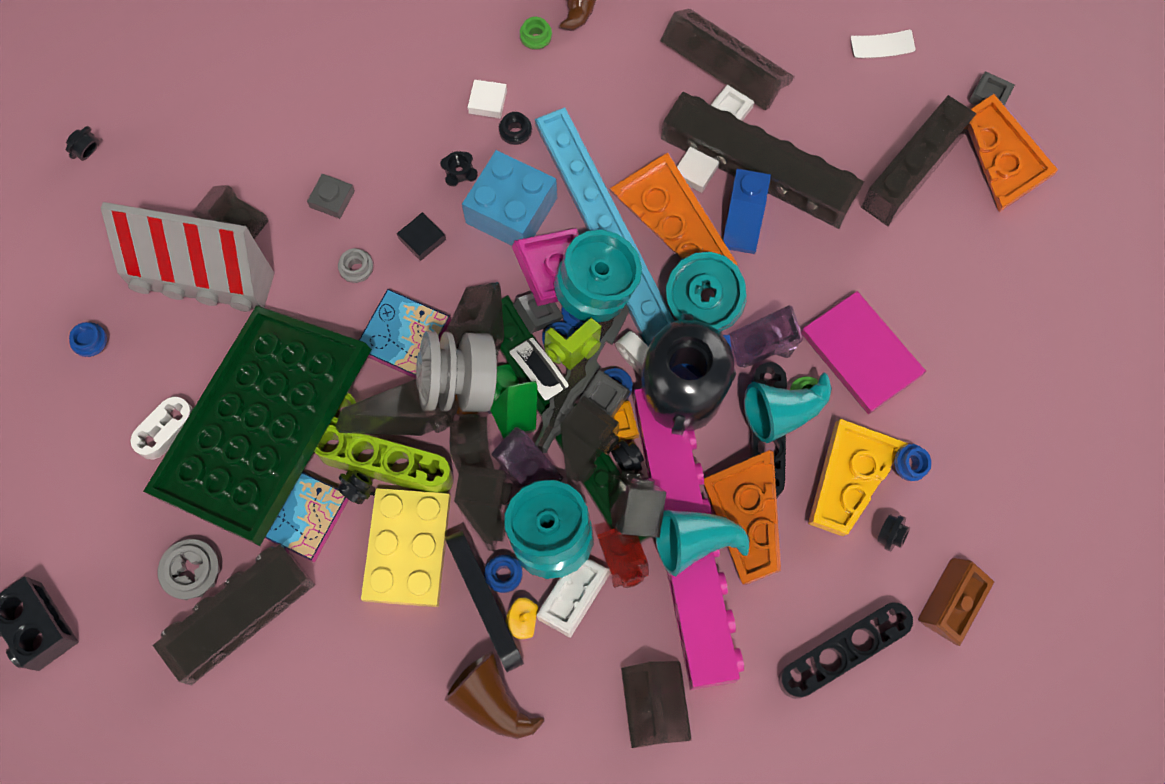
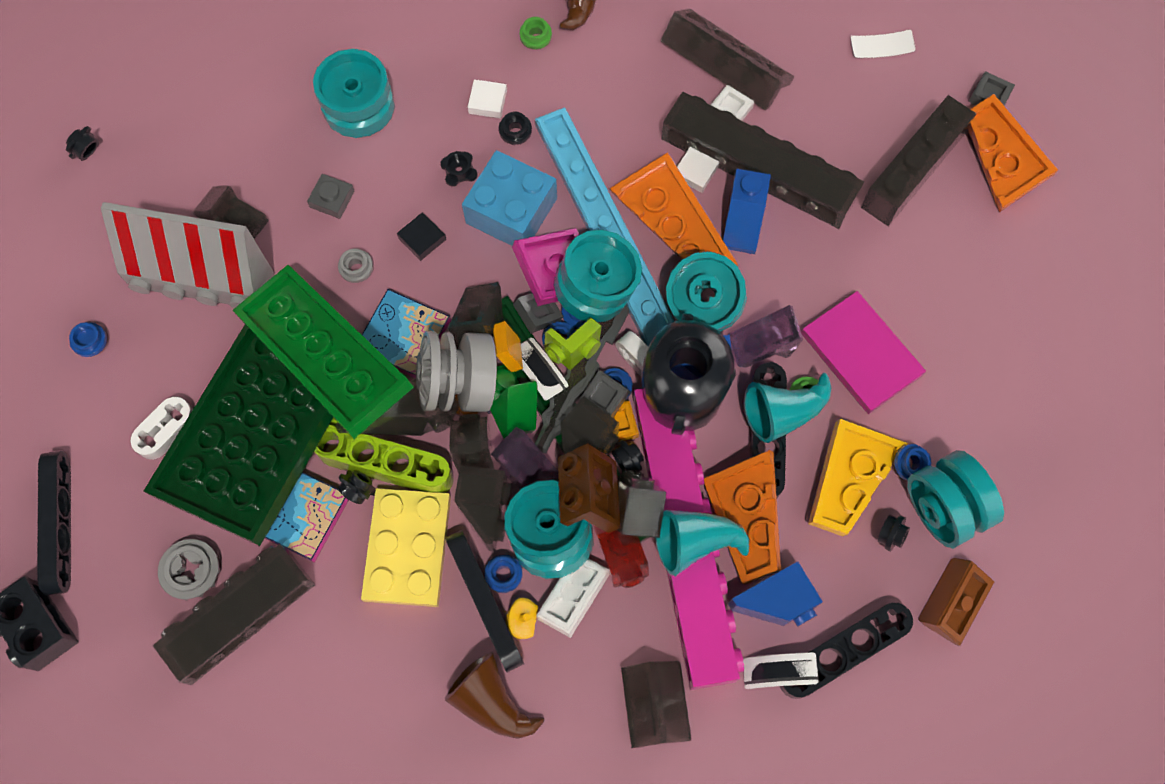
none -> black beam [37,451,71,596]
none -> green plate [233,265,414,439]
none -> teal wheel [313,49,395,138]
none -> light orange tile [493,321,523,372]
none -> reddish brown bracket [558,443,621,533]
none -> blue slope [728,562,823,627]
none -> sticker [743,653,818,689]
none -> teal wheel [907,450,1005,549]

